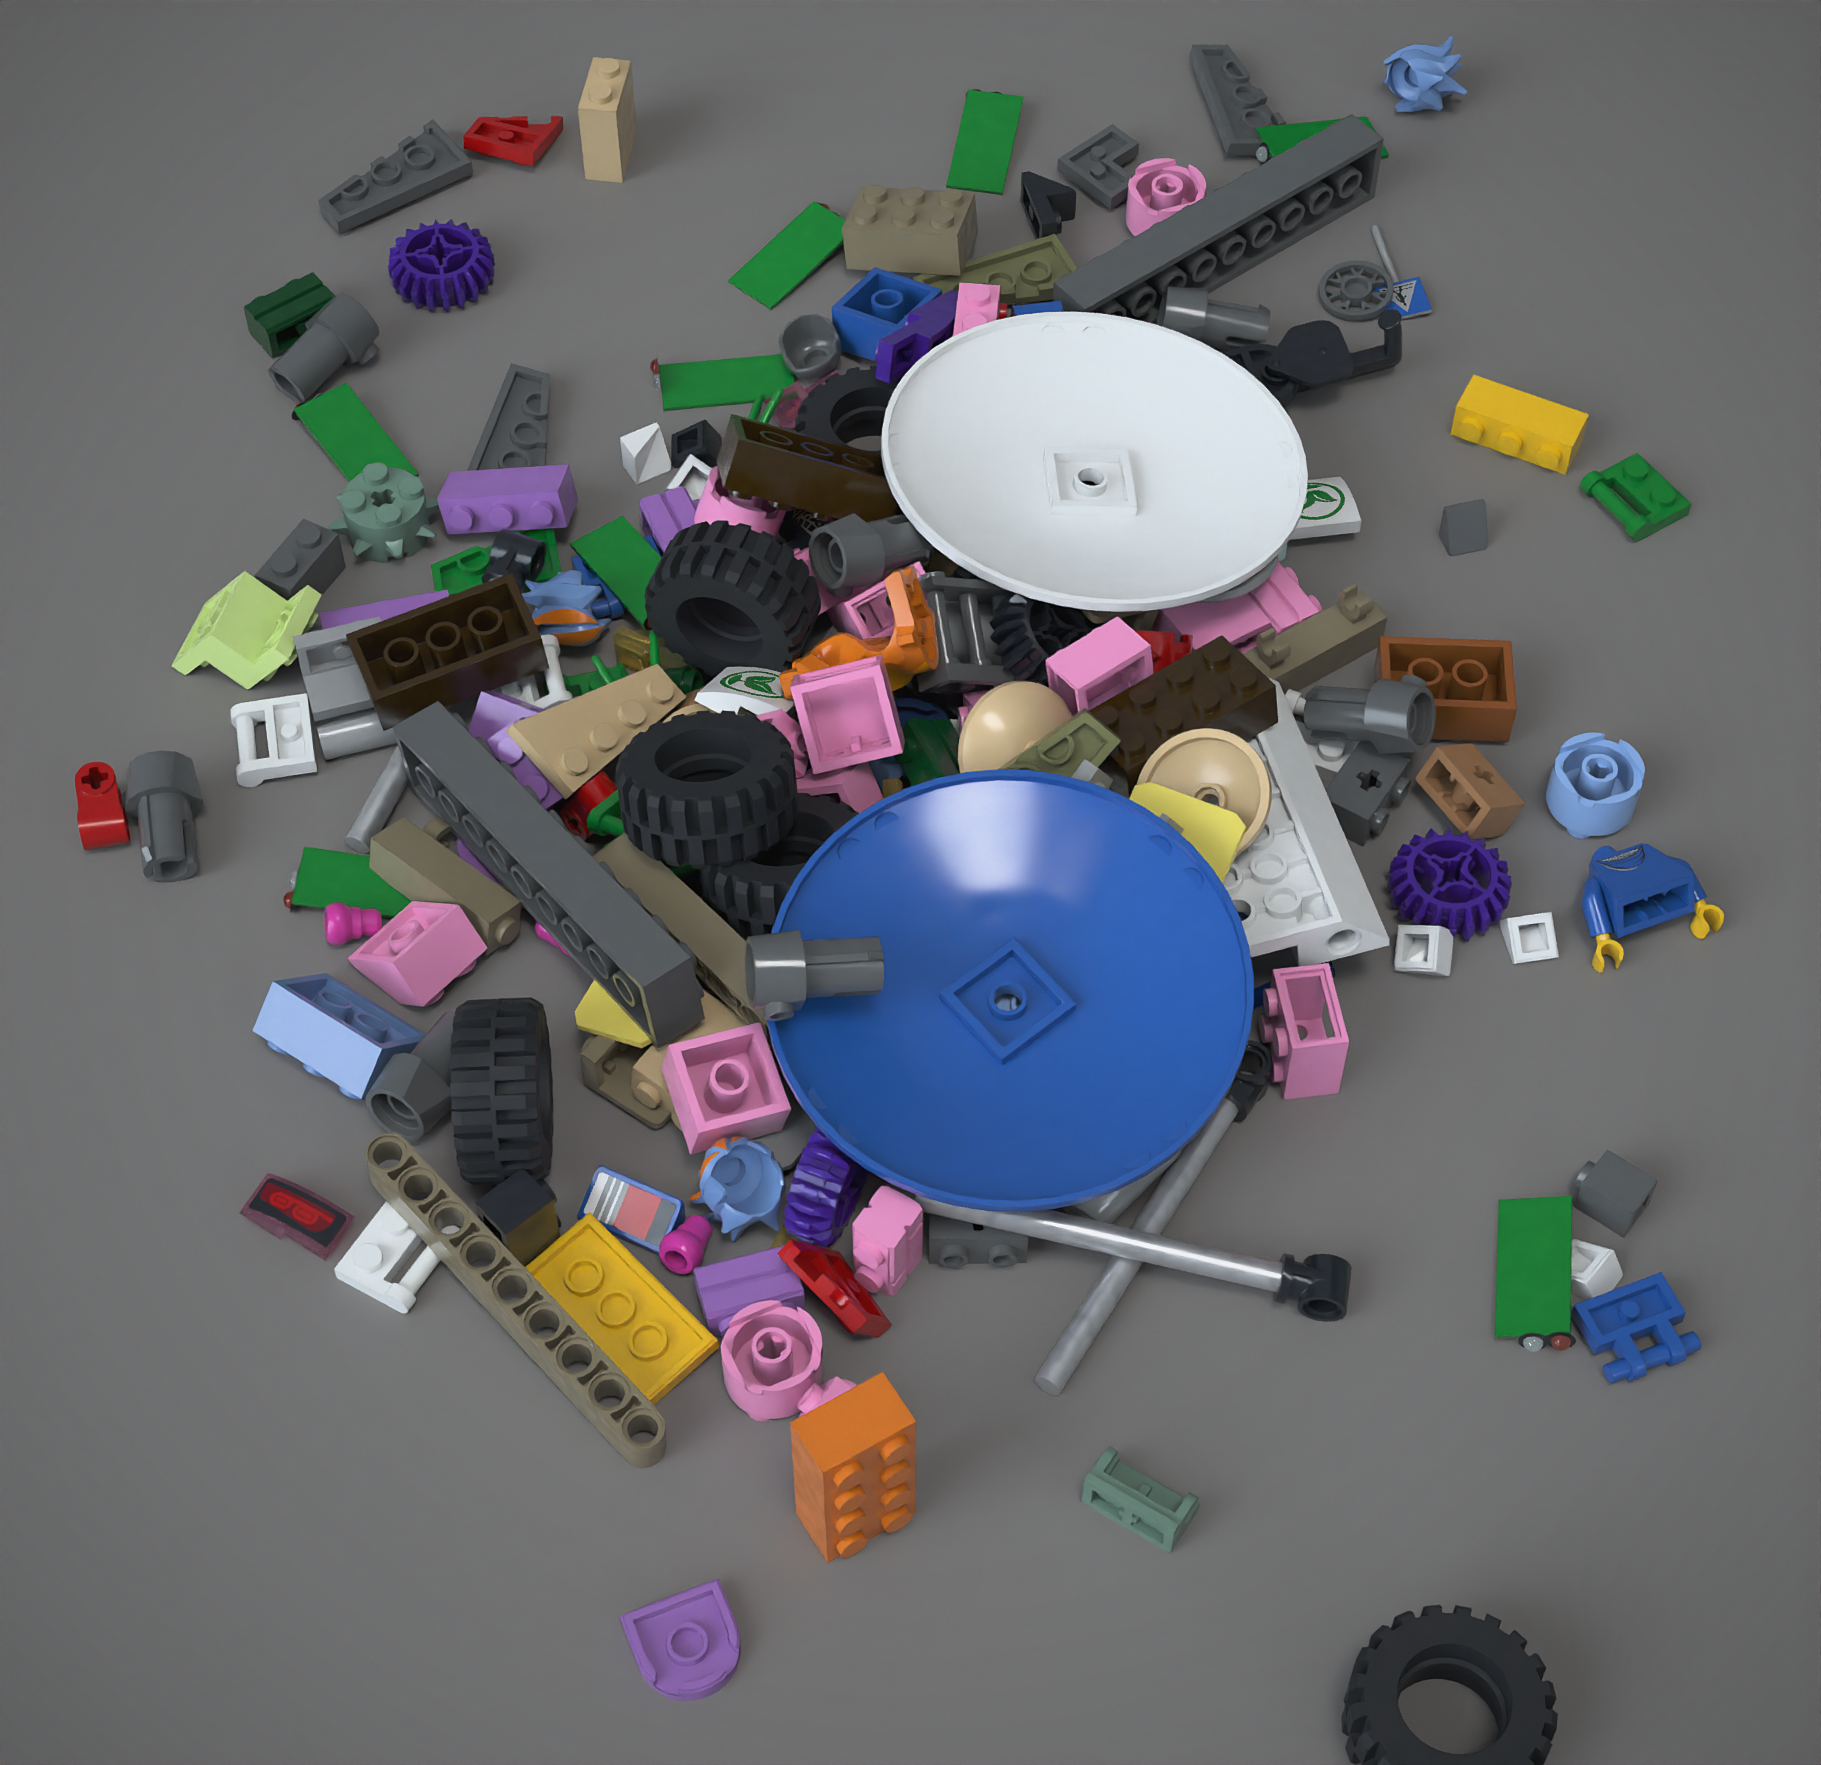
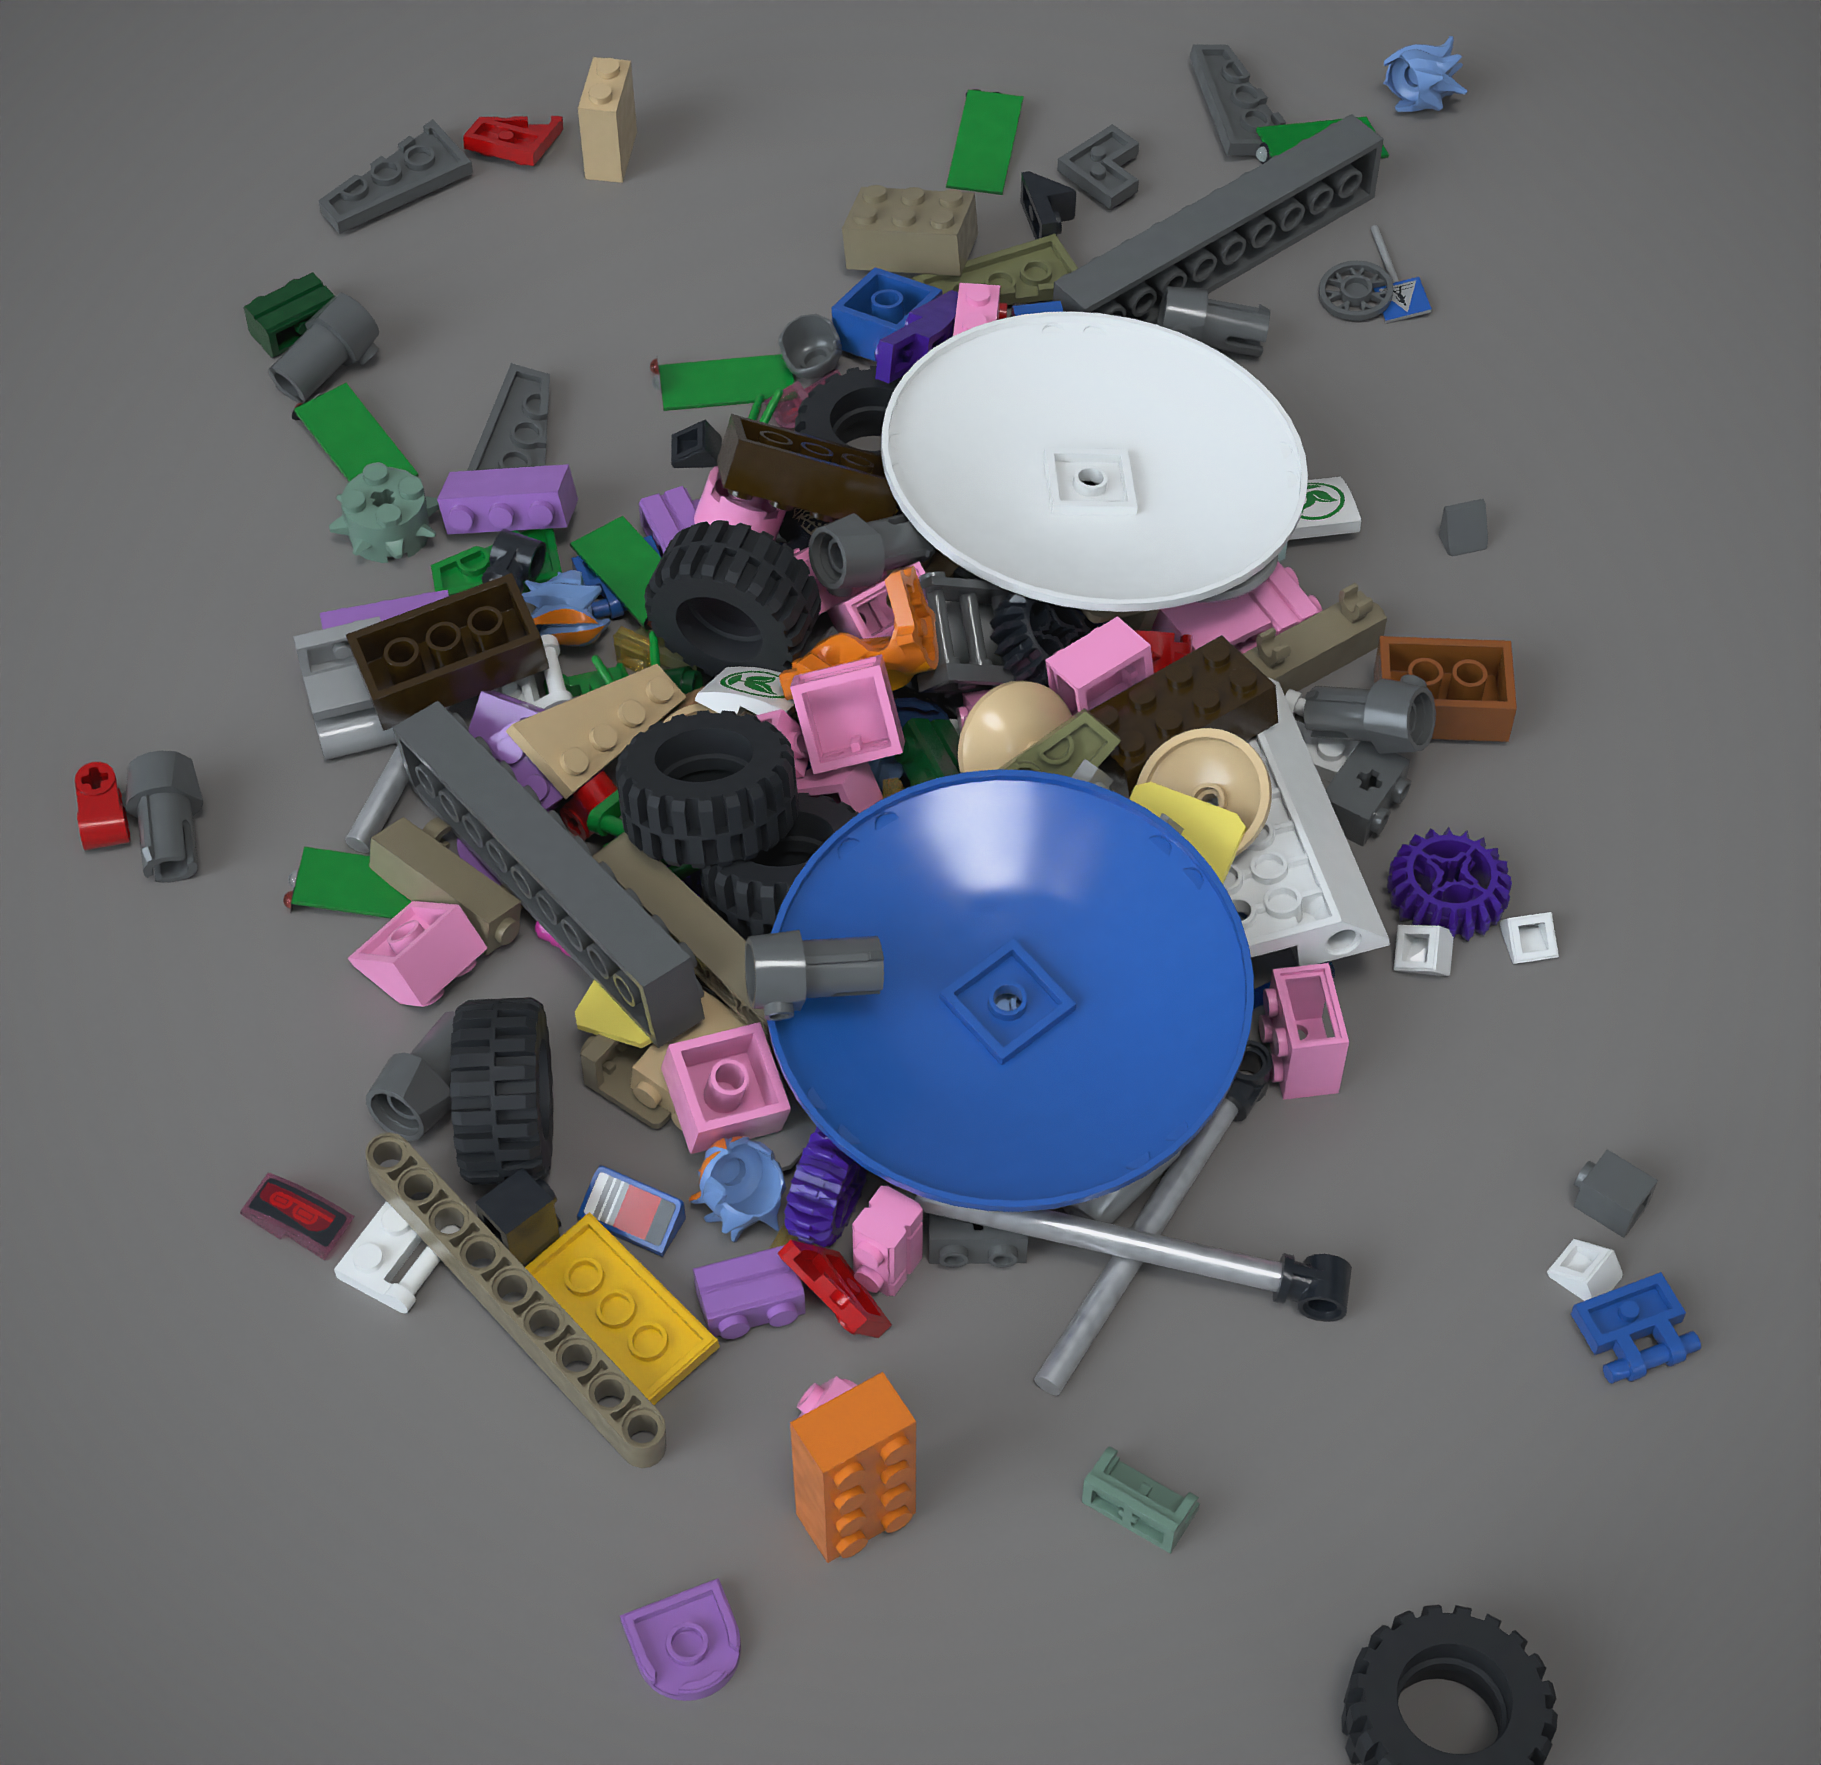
yellowish green bracket [171,571,322,690] -> none
white plate [230,693,317,787] -> none
slope [253,973,426,1100] -> none
dark grey brick [255,519,346,601] -> none
dark pink piece [324,902,382,946] -> none
dark purple gear [388,219,495,312] -> none
white slope [620,422,671,485] -> none
dark pink piece [659,1215,713,1274] -> none
white slope [665,454,712,501] -> none
bright pink brick [721,1300,824,1422] -> none
green piece [728,201,845,310] -> none
bright pink brick [1126,158,1206,236] -> none
black plate [1220,309,1402,408] -> none
medium nougat brick [1415,743,1525,840] -> none
yellow brick [1450,374,1589,475] -> none
green piece [1495,1196,1576,1352] -> none
light blue brick [1546,732,1645,839] -> none
green plate [1579,453,1691,542] -> none
blue torso [1582,843,1724,973] -> none

